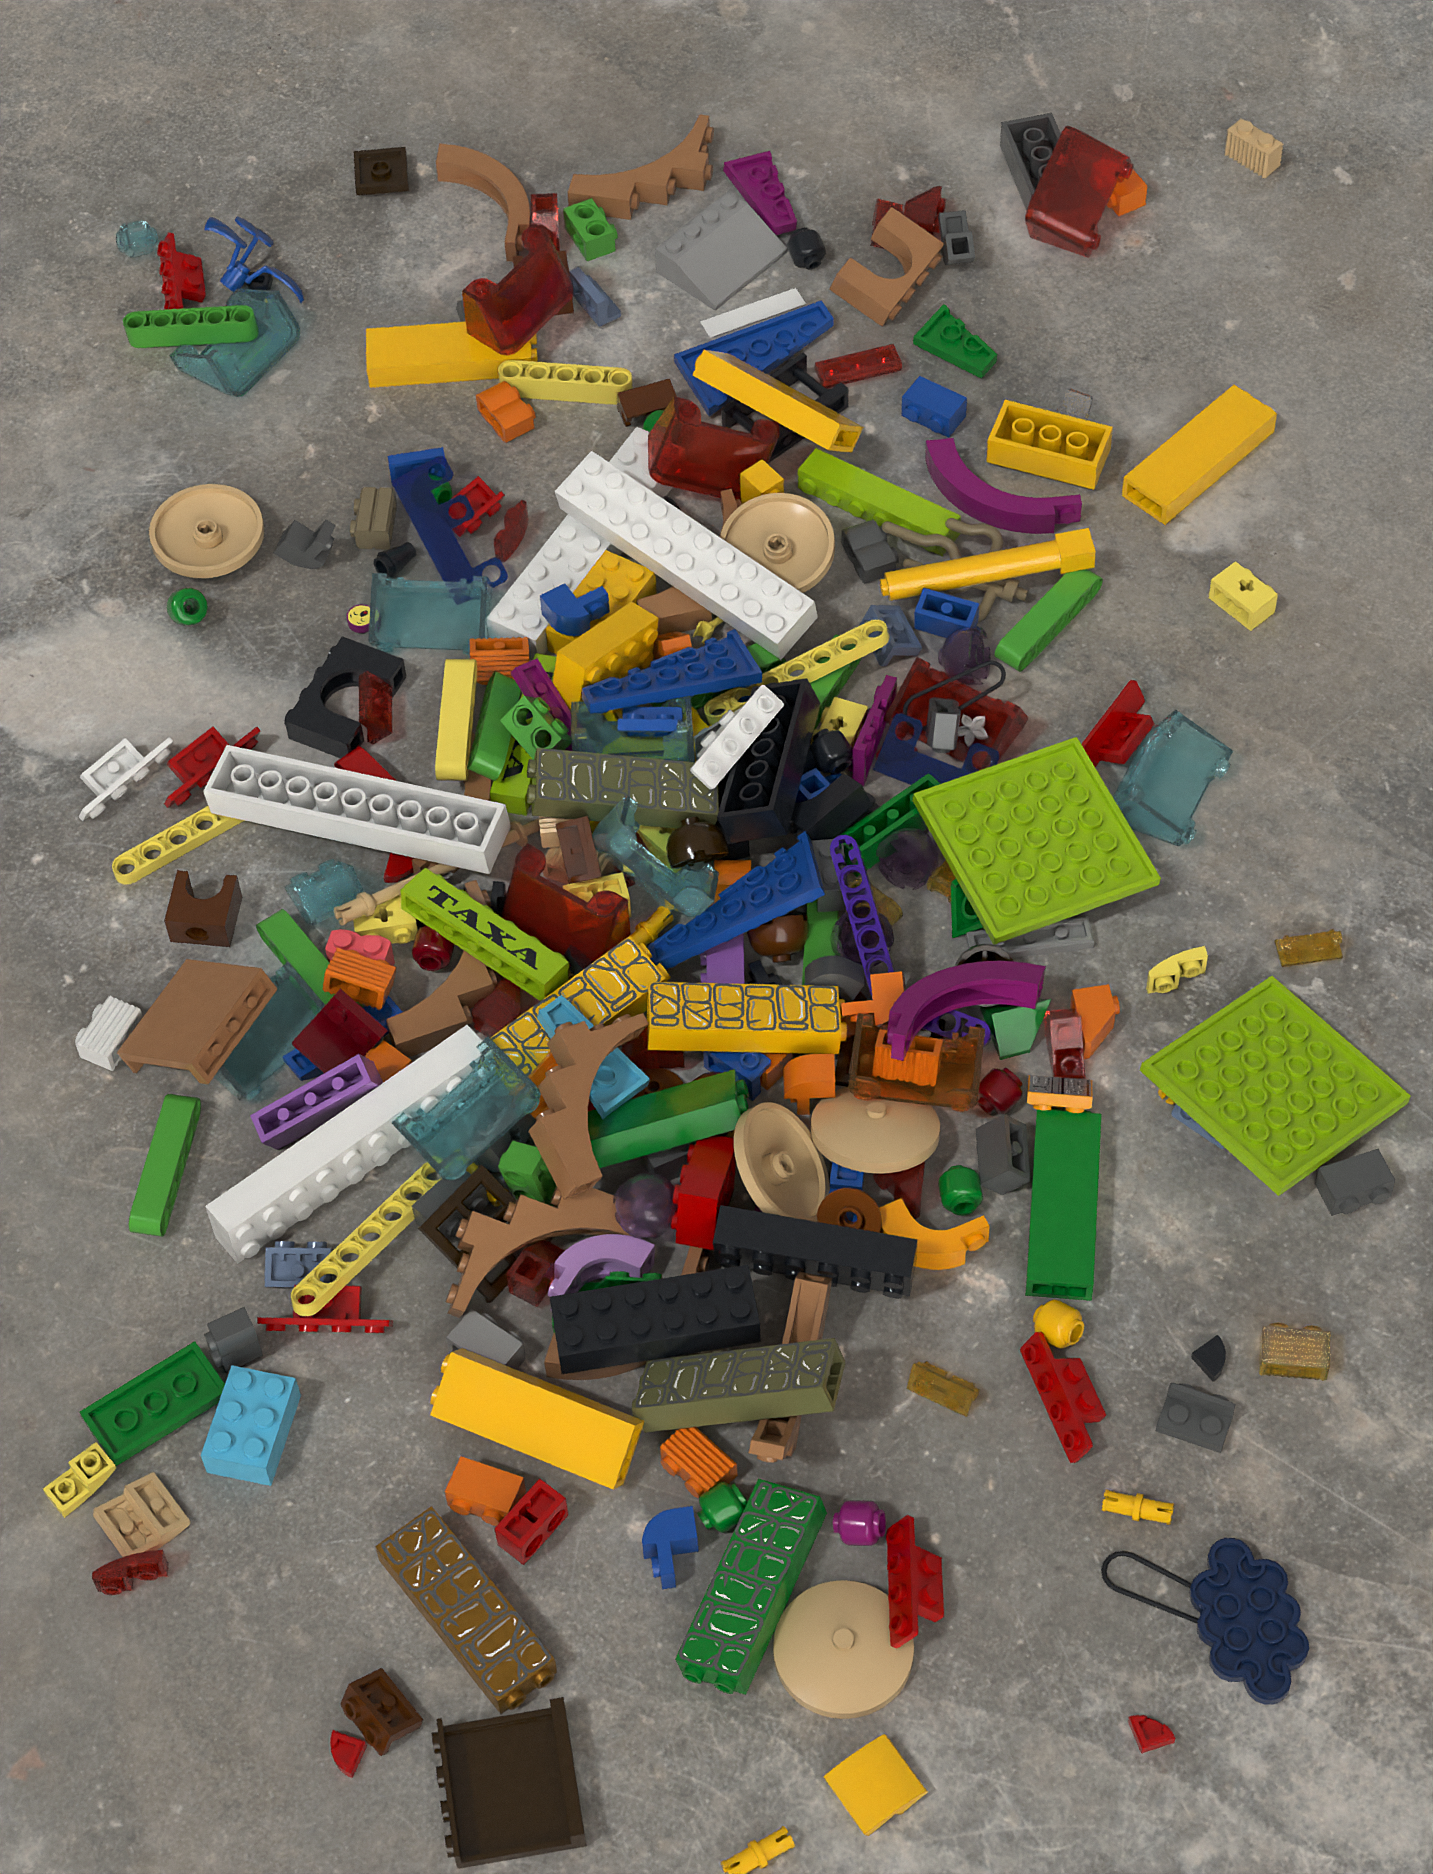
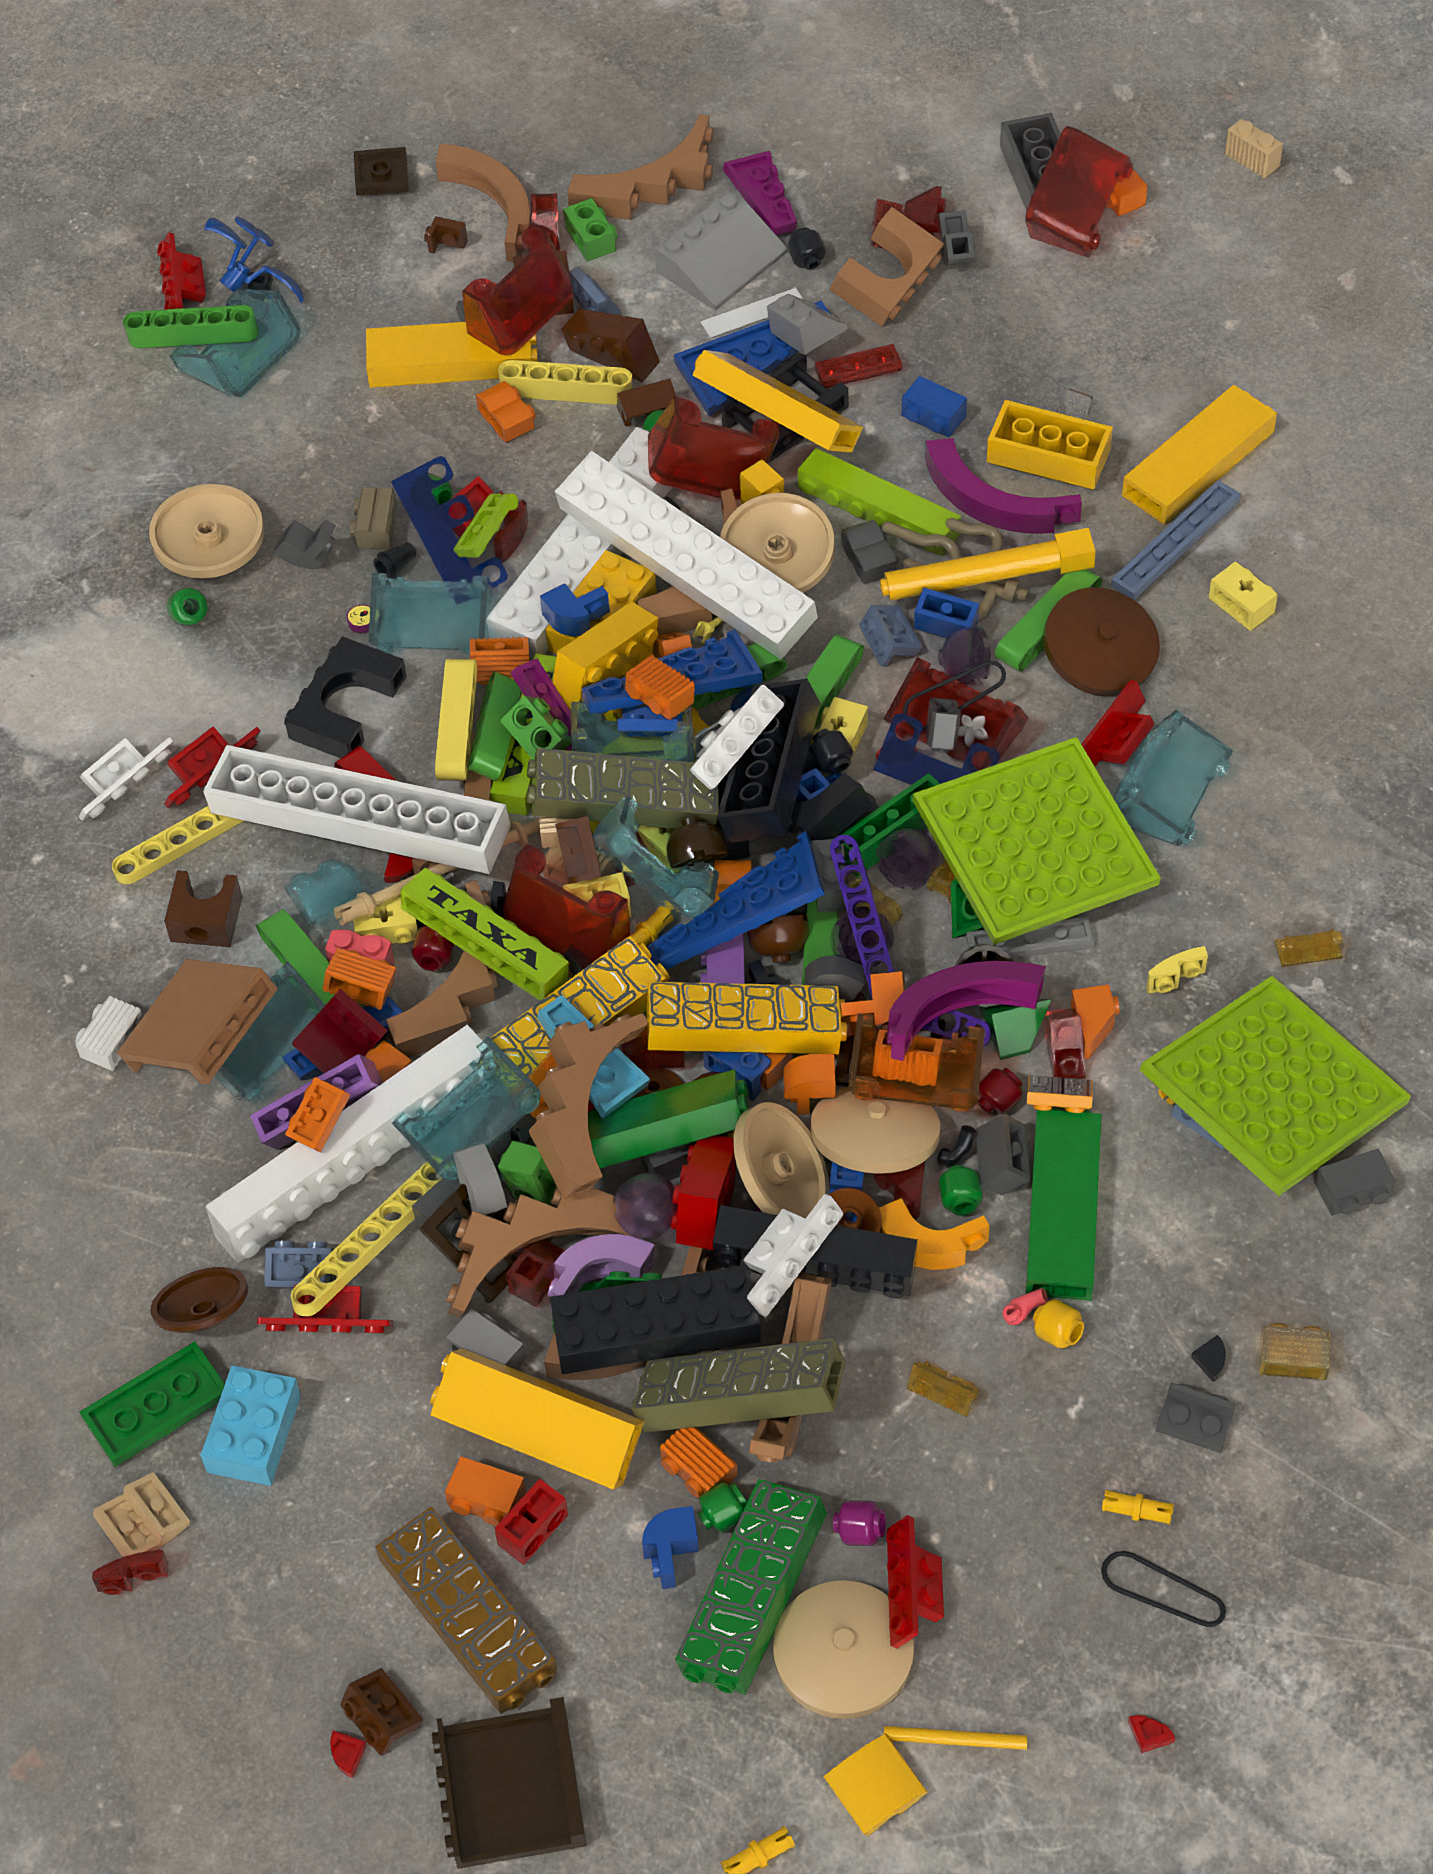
light yellow slope [43,1442,116,1518] -> none
clear light blue head [116,220,158,257] -> none
bright green beam [129,1094,201,1237] -> none
dark grey brick [204,1307,263,1373] -> none
clear red bracket [359,671,393,745] -> none
blue bracket [387,447,448,487] -> none
clear red slope [472,978,522,1039] -> none
light yellow beam [704,620,890,725] -> none
magenta wing [849,675,897,787] -> none
green wing [913,304,997,379] -> none
red bracket [1020,1332,1106,1463] -> none
dark blue plate [1189,1538,1309,1705] -> none
none -> reddish brown dish [150,1267,248,1333]
none -> orange bracket [285,1077,350,1153]
none -> reddish brown bracket [424,216,468,254]
none -> lime plate [453,493,518,557]
none -> light grey slope [453,1143,507,1215]
none -> reddish brown wedge [561,309,660,383]
none -> orange brick [625,654,695,720]
none -> white bracket [743,1194,843,1317]
none -> light grey slope [767,294,847,355]
none -> yellow bar [884,1726,1027,1750]
none -> black arm [937,1125,976,1169]
none -> coral arm [1002,1288,1049,1325]
none -> reddish brown dish [1043,587,1160,696]
none -> sand blue plate [1111,480,1241,600]

